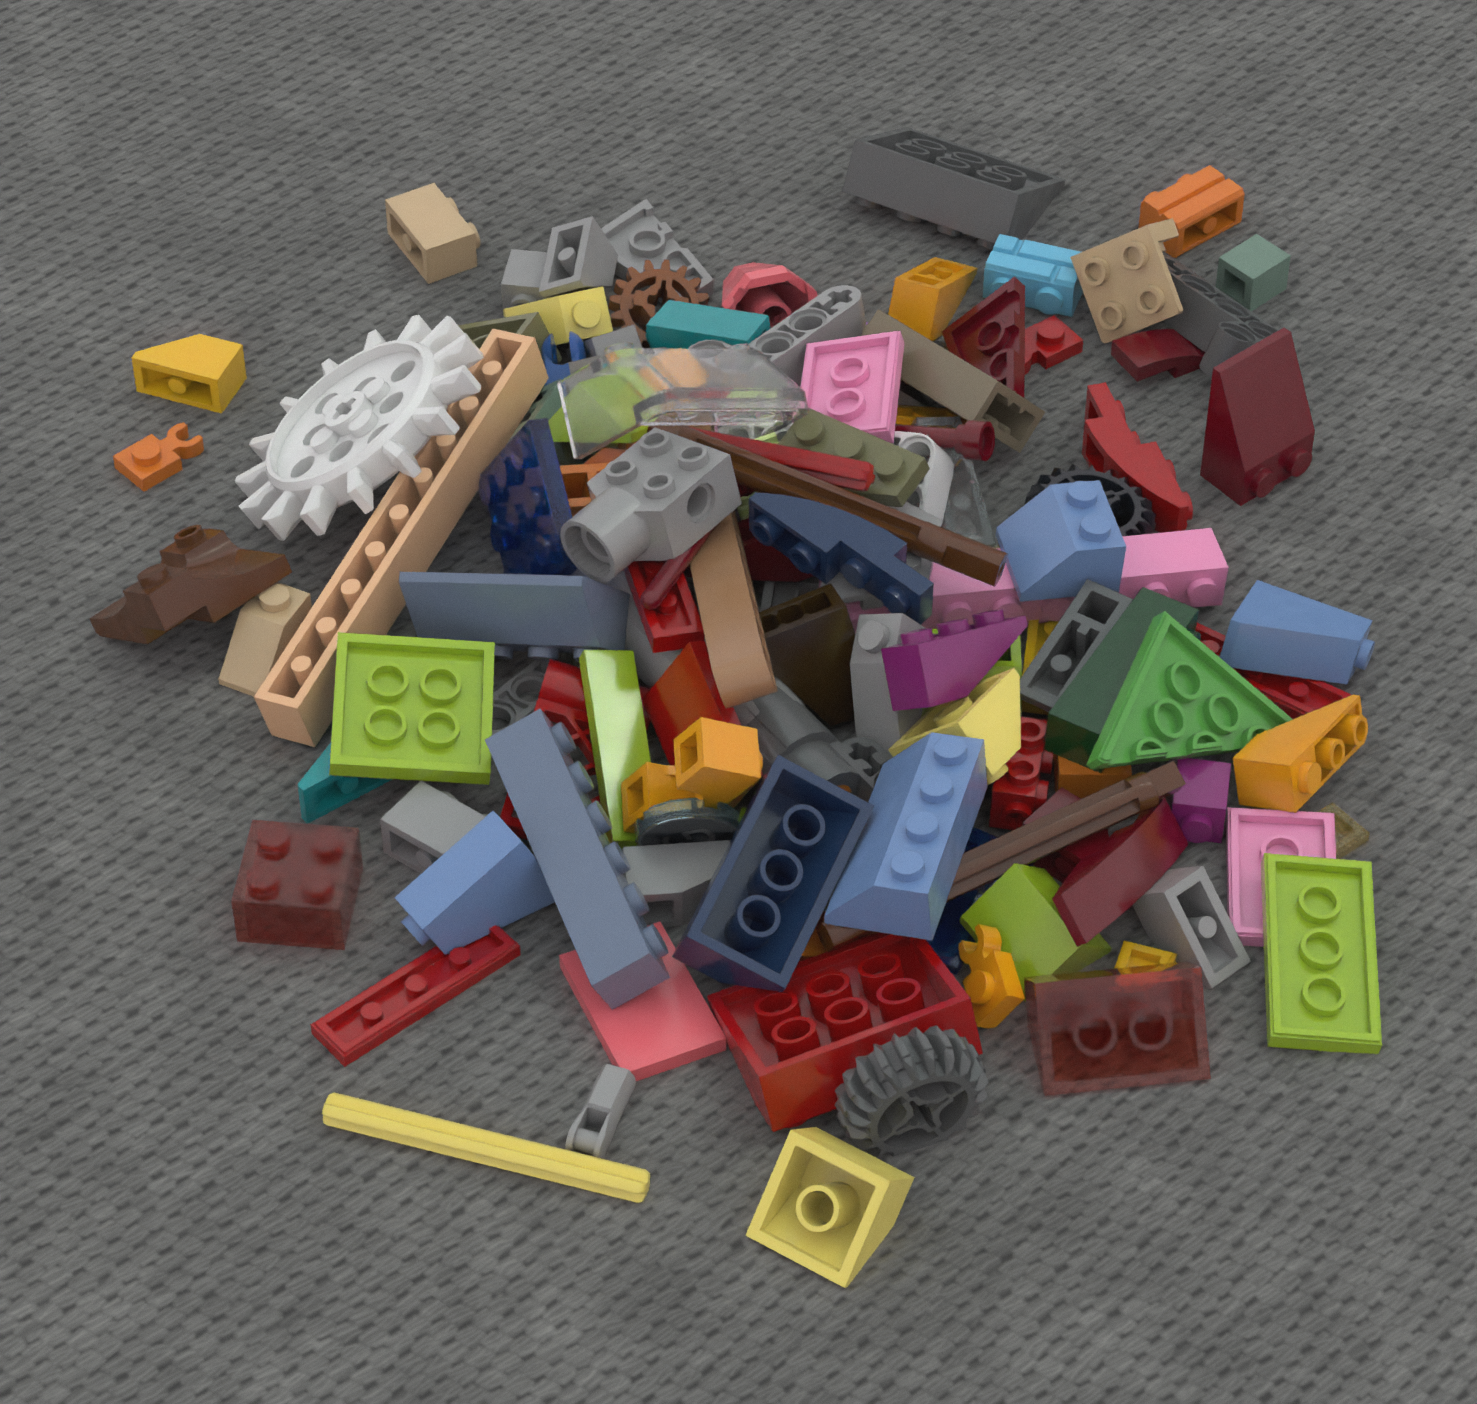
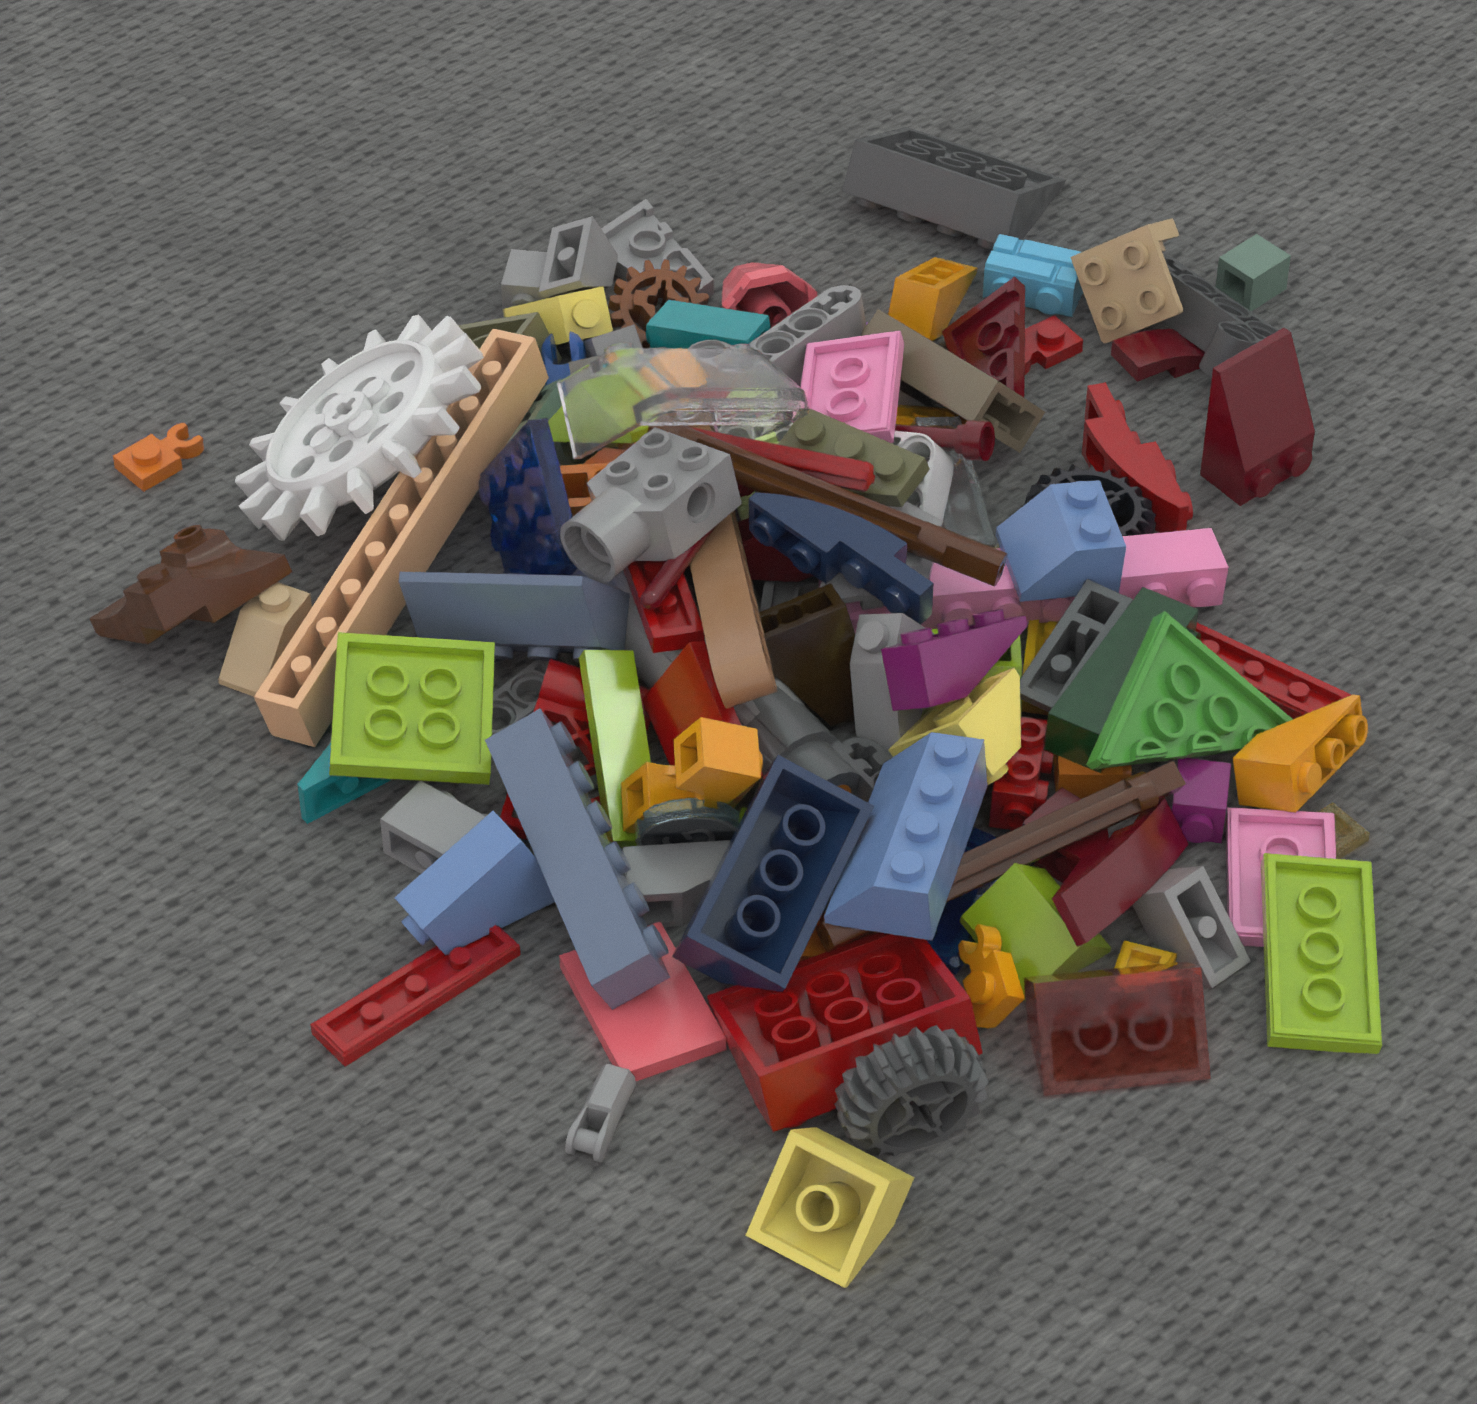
yellow slope [131,334,247,414] -> none
clear red brick [231,820,363,950] -> none
light yellow axle [322,1092,650,1203] -> none
tan brick [385,183,480,284] -> none
orange brick [1138,165,1245,258] -> none
medium blue slope [1220,580,1375,685] -> none

